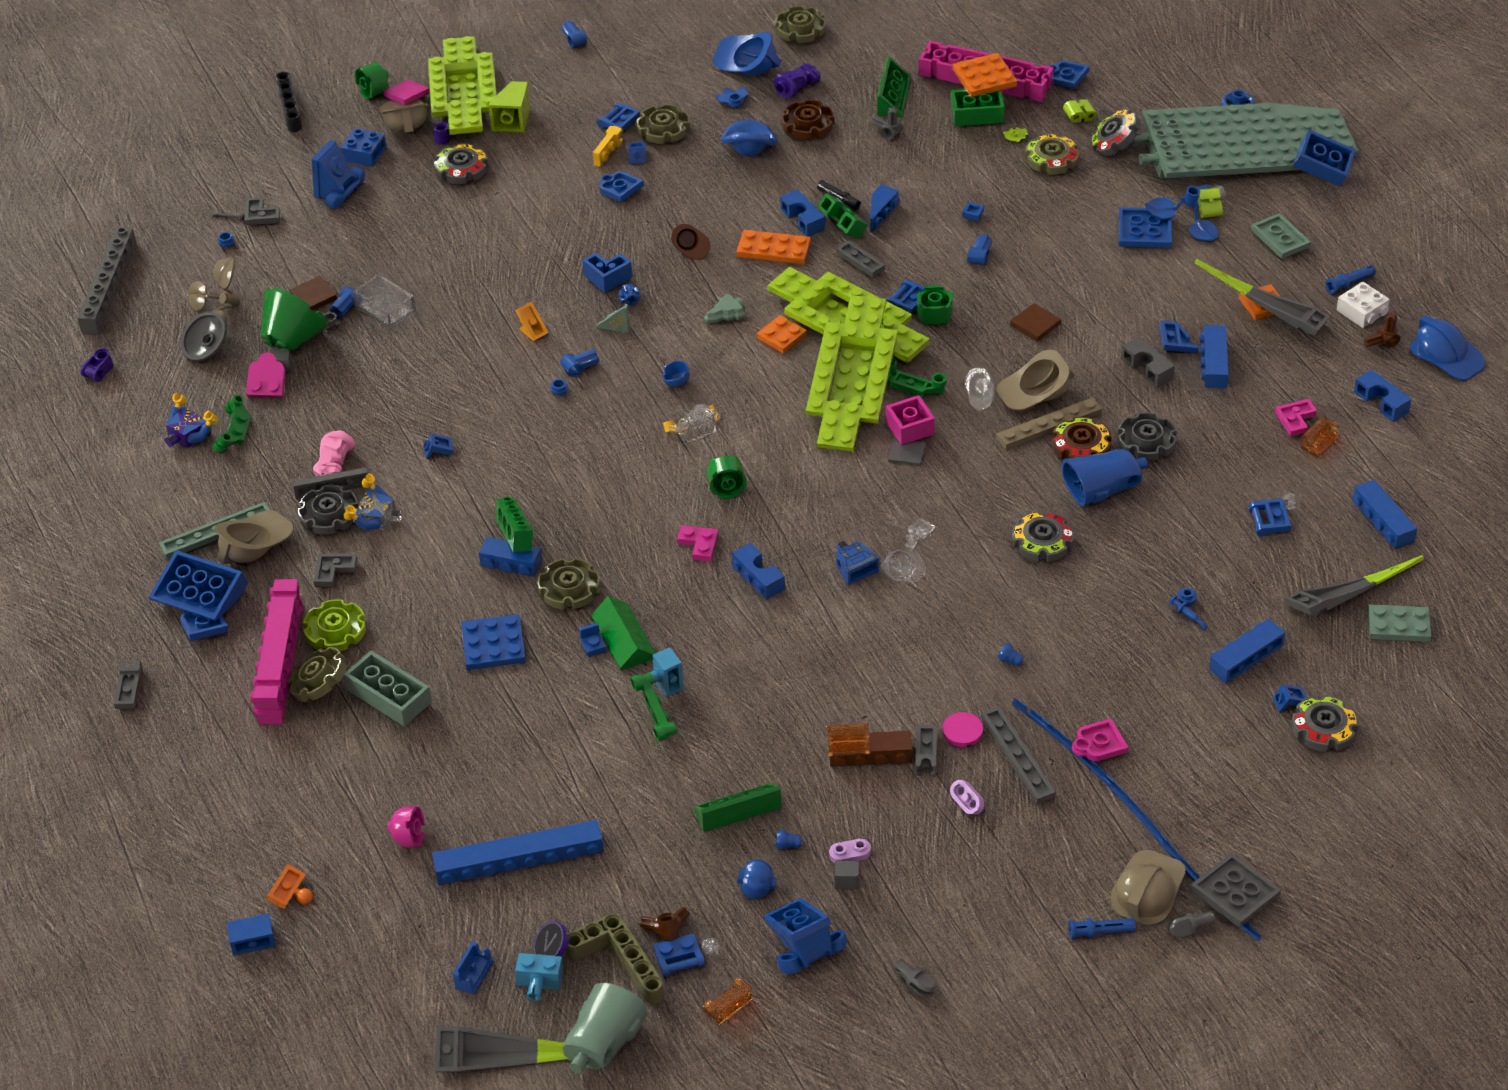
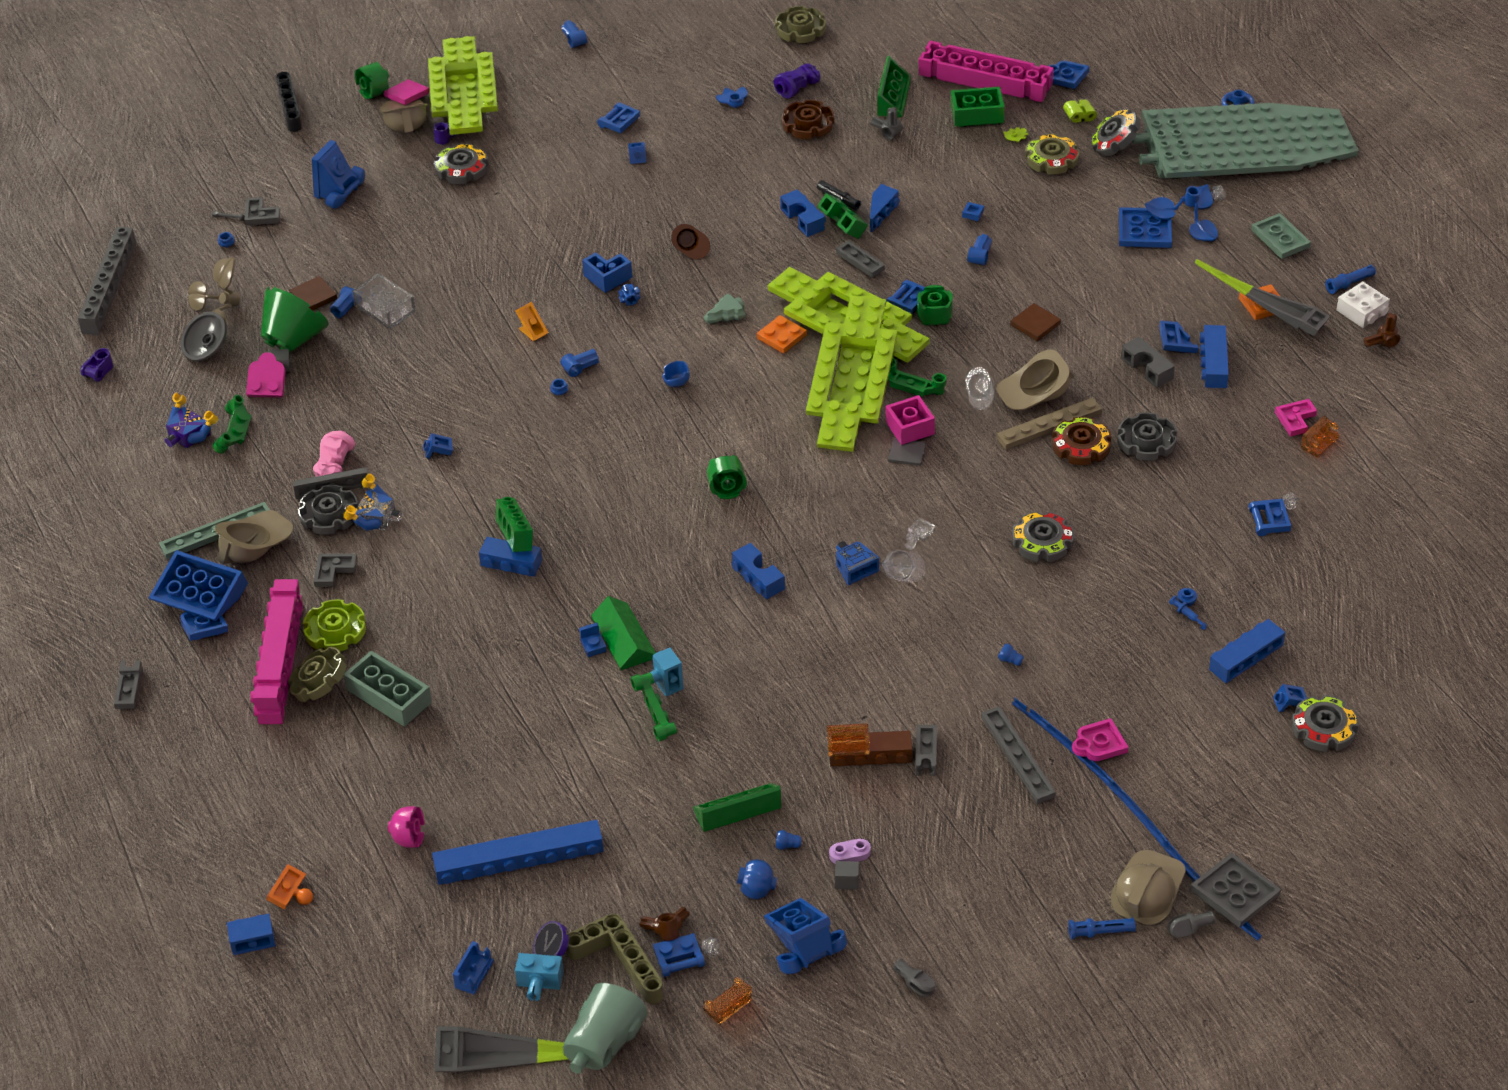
dark grey plate [324,312,340,329] -> none
blue brick [340,128,387,167] -> none
blue plate [461,614,526,670] -> none
lime slope [489,81,530,133] -> none
olive piece [538,558,600,610] -> none
yellow plate [593,126,623,167] -> none
sand green tile [597,304,630,333] -> none
blue plate [599,171,644,202] -> none
olive piece [637,104,690,144] -> none
clear torso [663,404,721,443] -> none
dark pink plate [677,525,719,562] -> none
blue piece [713,32,782,76] -> none
blue piece [721,120,778,156] -> none
orange plate [736,230,811,264] -> none
dark pink tile [942,712,983,748] -> none
lavender plate [950,780,984,815] -> none
orange plate [952,53,1017,97] -> none
blue torso [1061,449,1148,506] -> none
lime piece [1198,188,1223,218] -> none
dark grey plate [1285,555,1424,615] -> none
blue brick [1293,130,1356,186] -> none
blue brick [1352,480,1417,549] -> none
blue arch [1354,369,1411,422] -> none
sand green plate [1368,604,1431,642] -> none
blue piece [1410,315,1485,381] -> none

